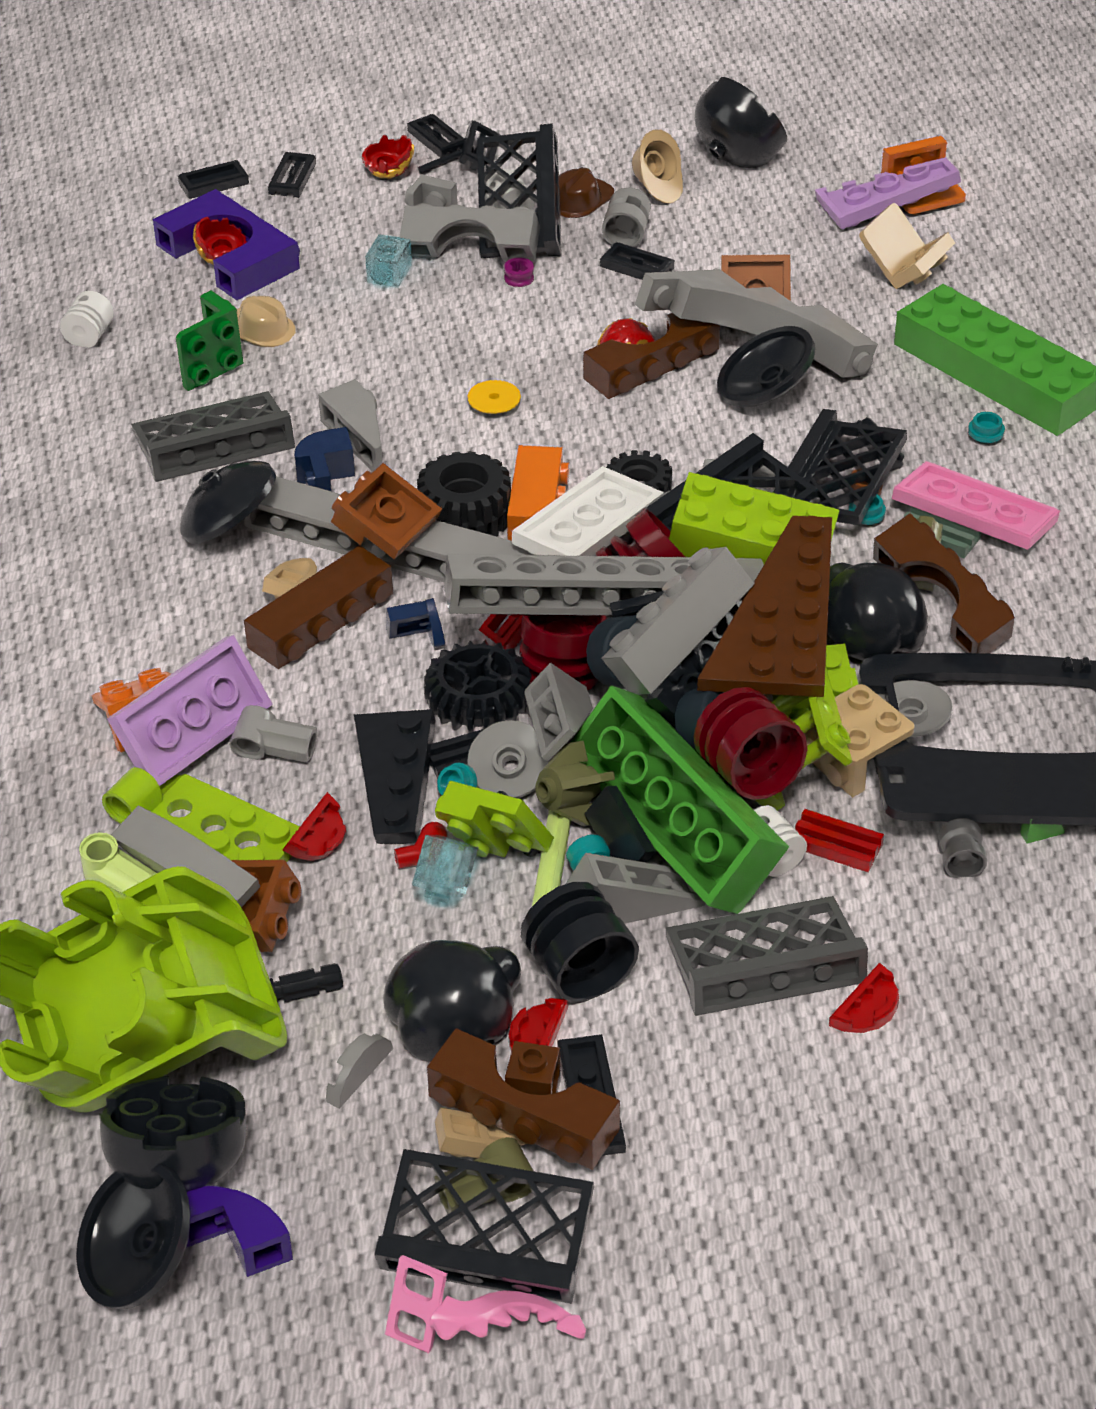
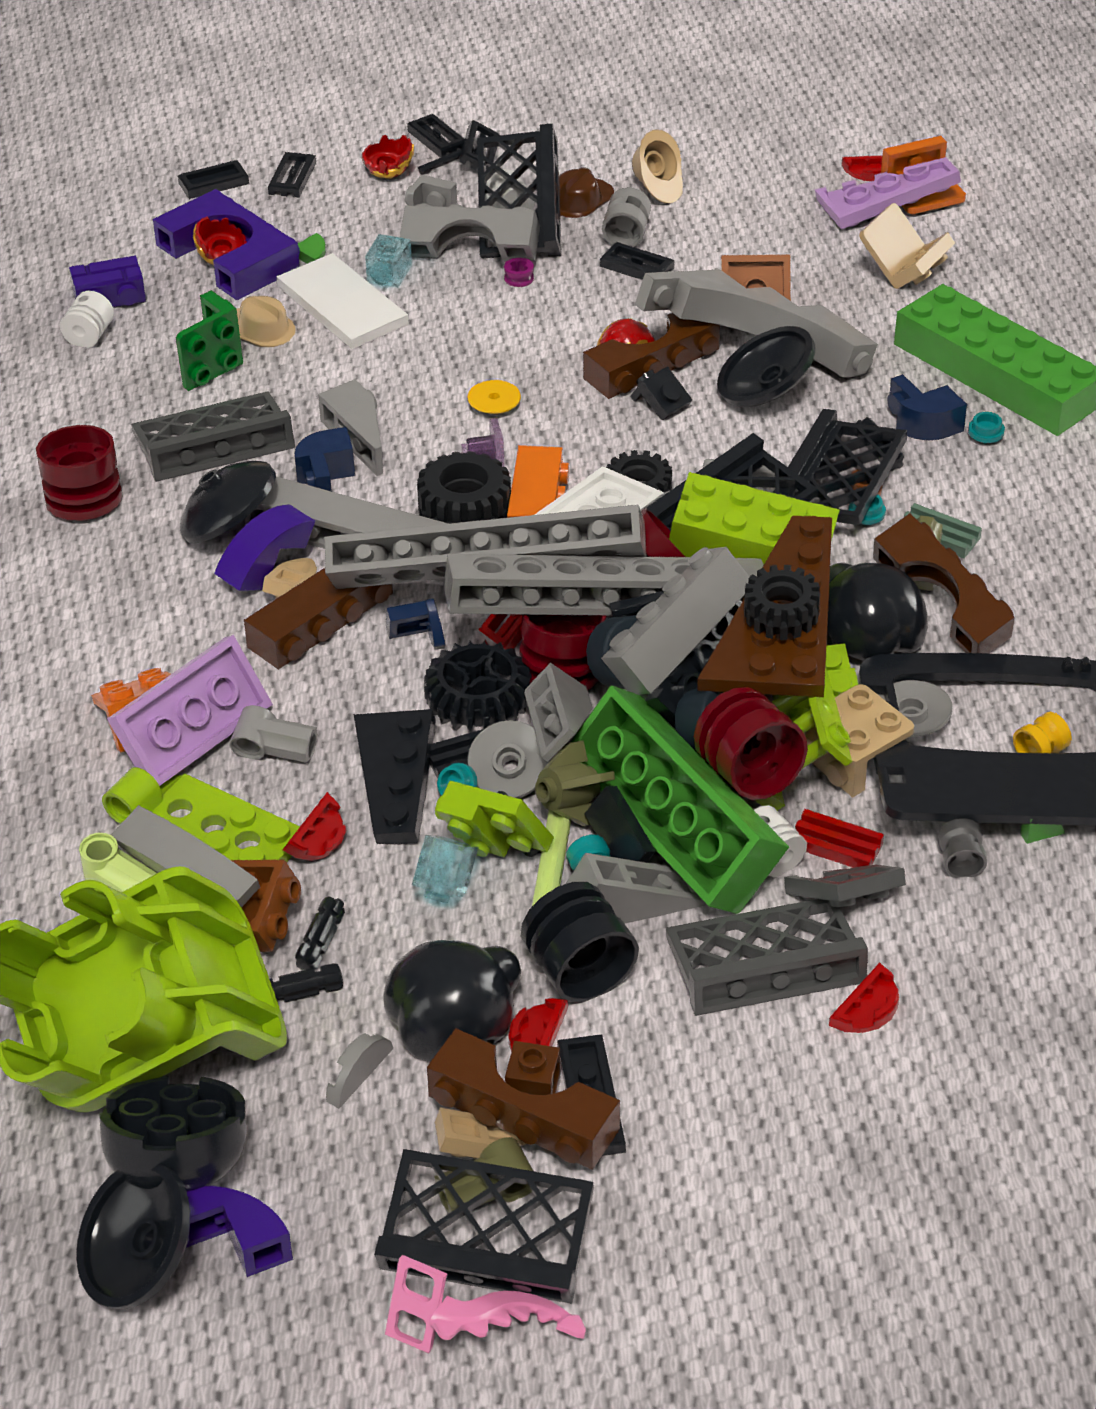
dark orange plate [331,463,442,560] -> none
red arm [394,822,448,869] -> none
black cylinder [694,77,787,168] -> none
bright pink tile [892,461,1060,550] -> none
none -> dark red wheel [36,425,123,521]
none -> dark purple brick [69,255,146,307]
none -> dark purple brick [214,504,315,591]
none -> white tile [277,253,409,349]
none -> black axle [295,896,345,970]
none -> bright green tile [298,233,326,264]
none -> light grey brick [324,504,647,589]
none -> clear purple panel [461,417,504,467]
none -> black bracket [630,366,693,420]
none -> black tyre [744,564,820,640]
none -> dark grey wing [784,864,906,907]
none -> red tile [842,156,883,181]
none -> dark blue brick [887,374,967,440]
none -> yellow wheel [1013,711,1072,753]

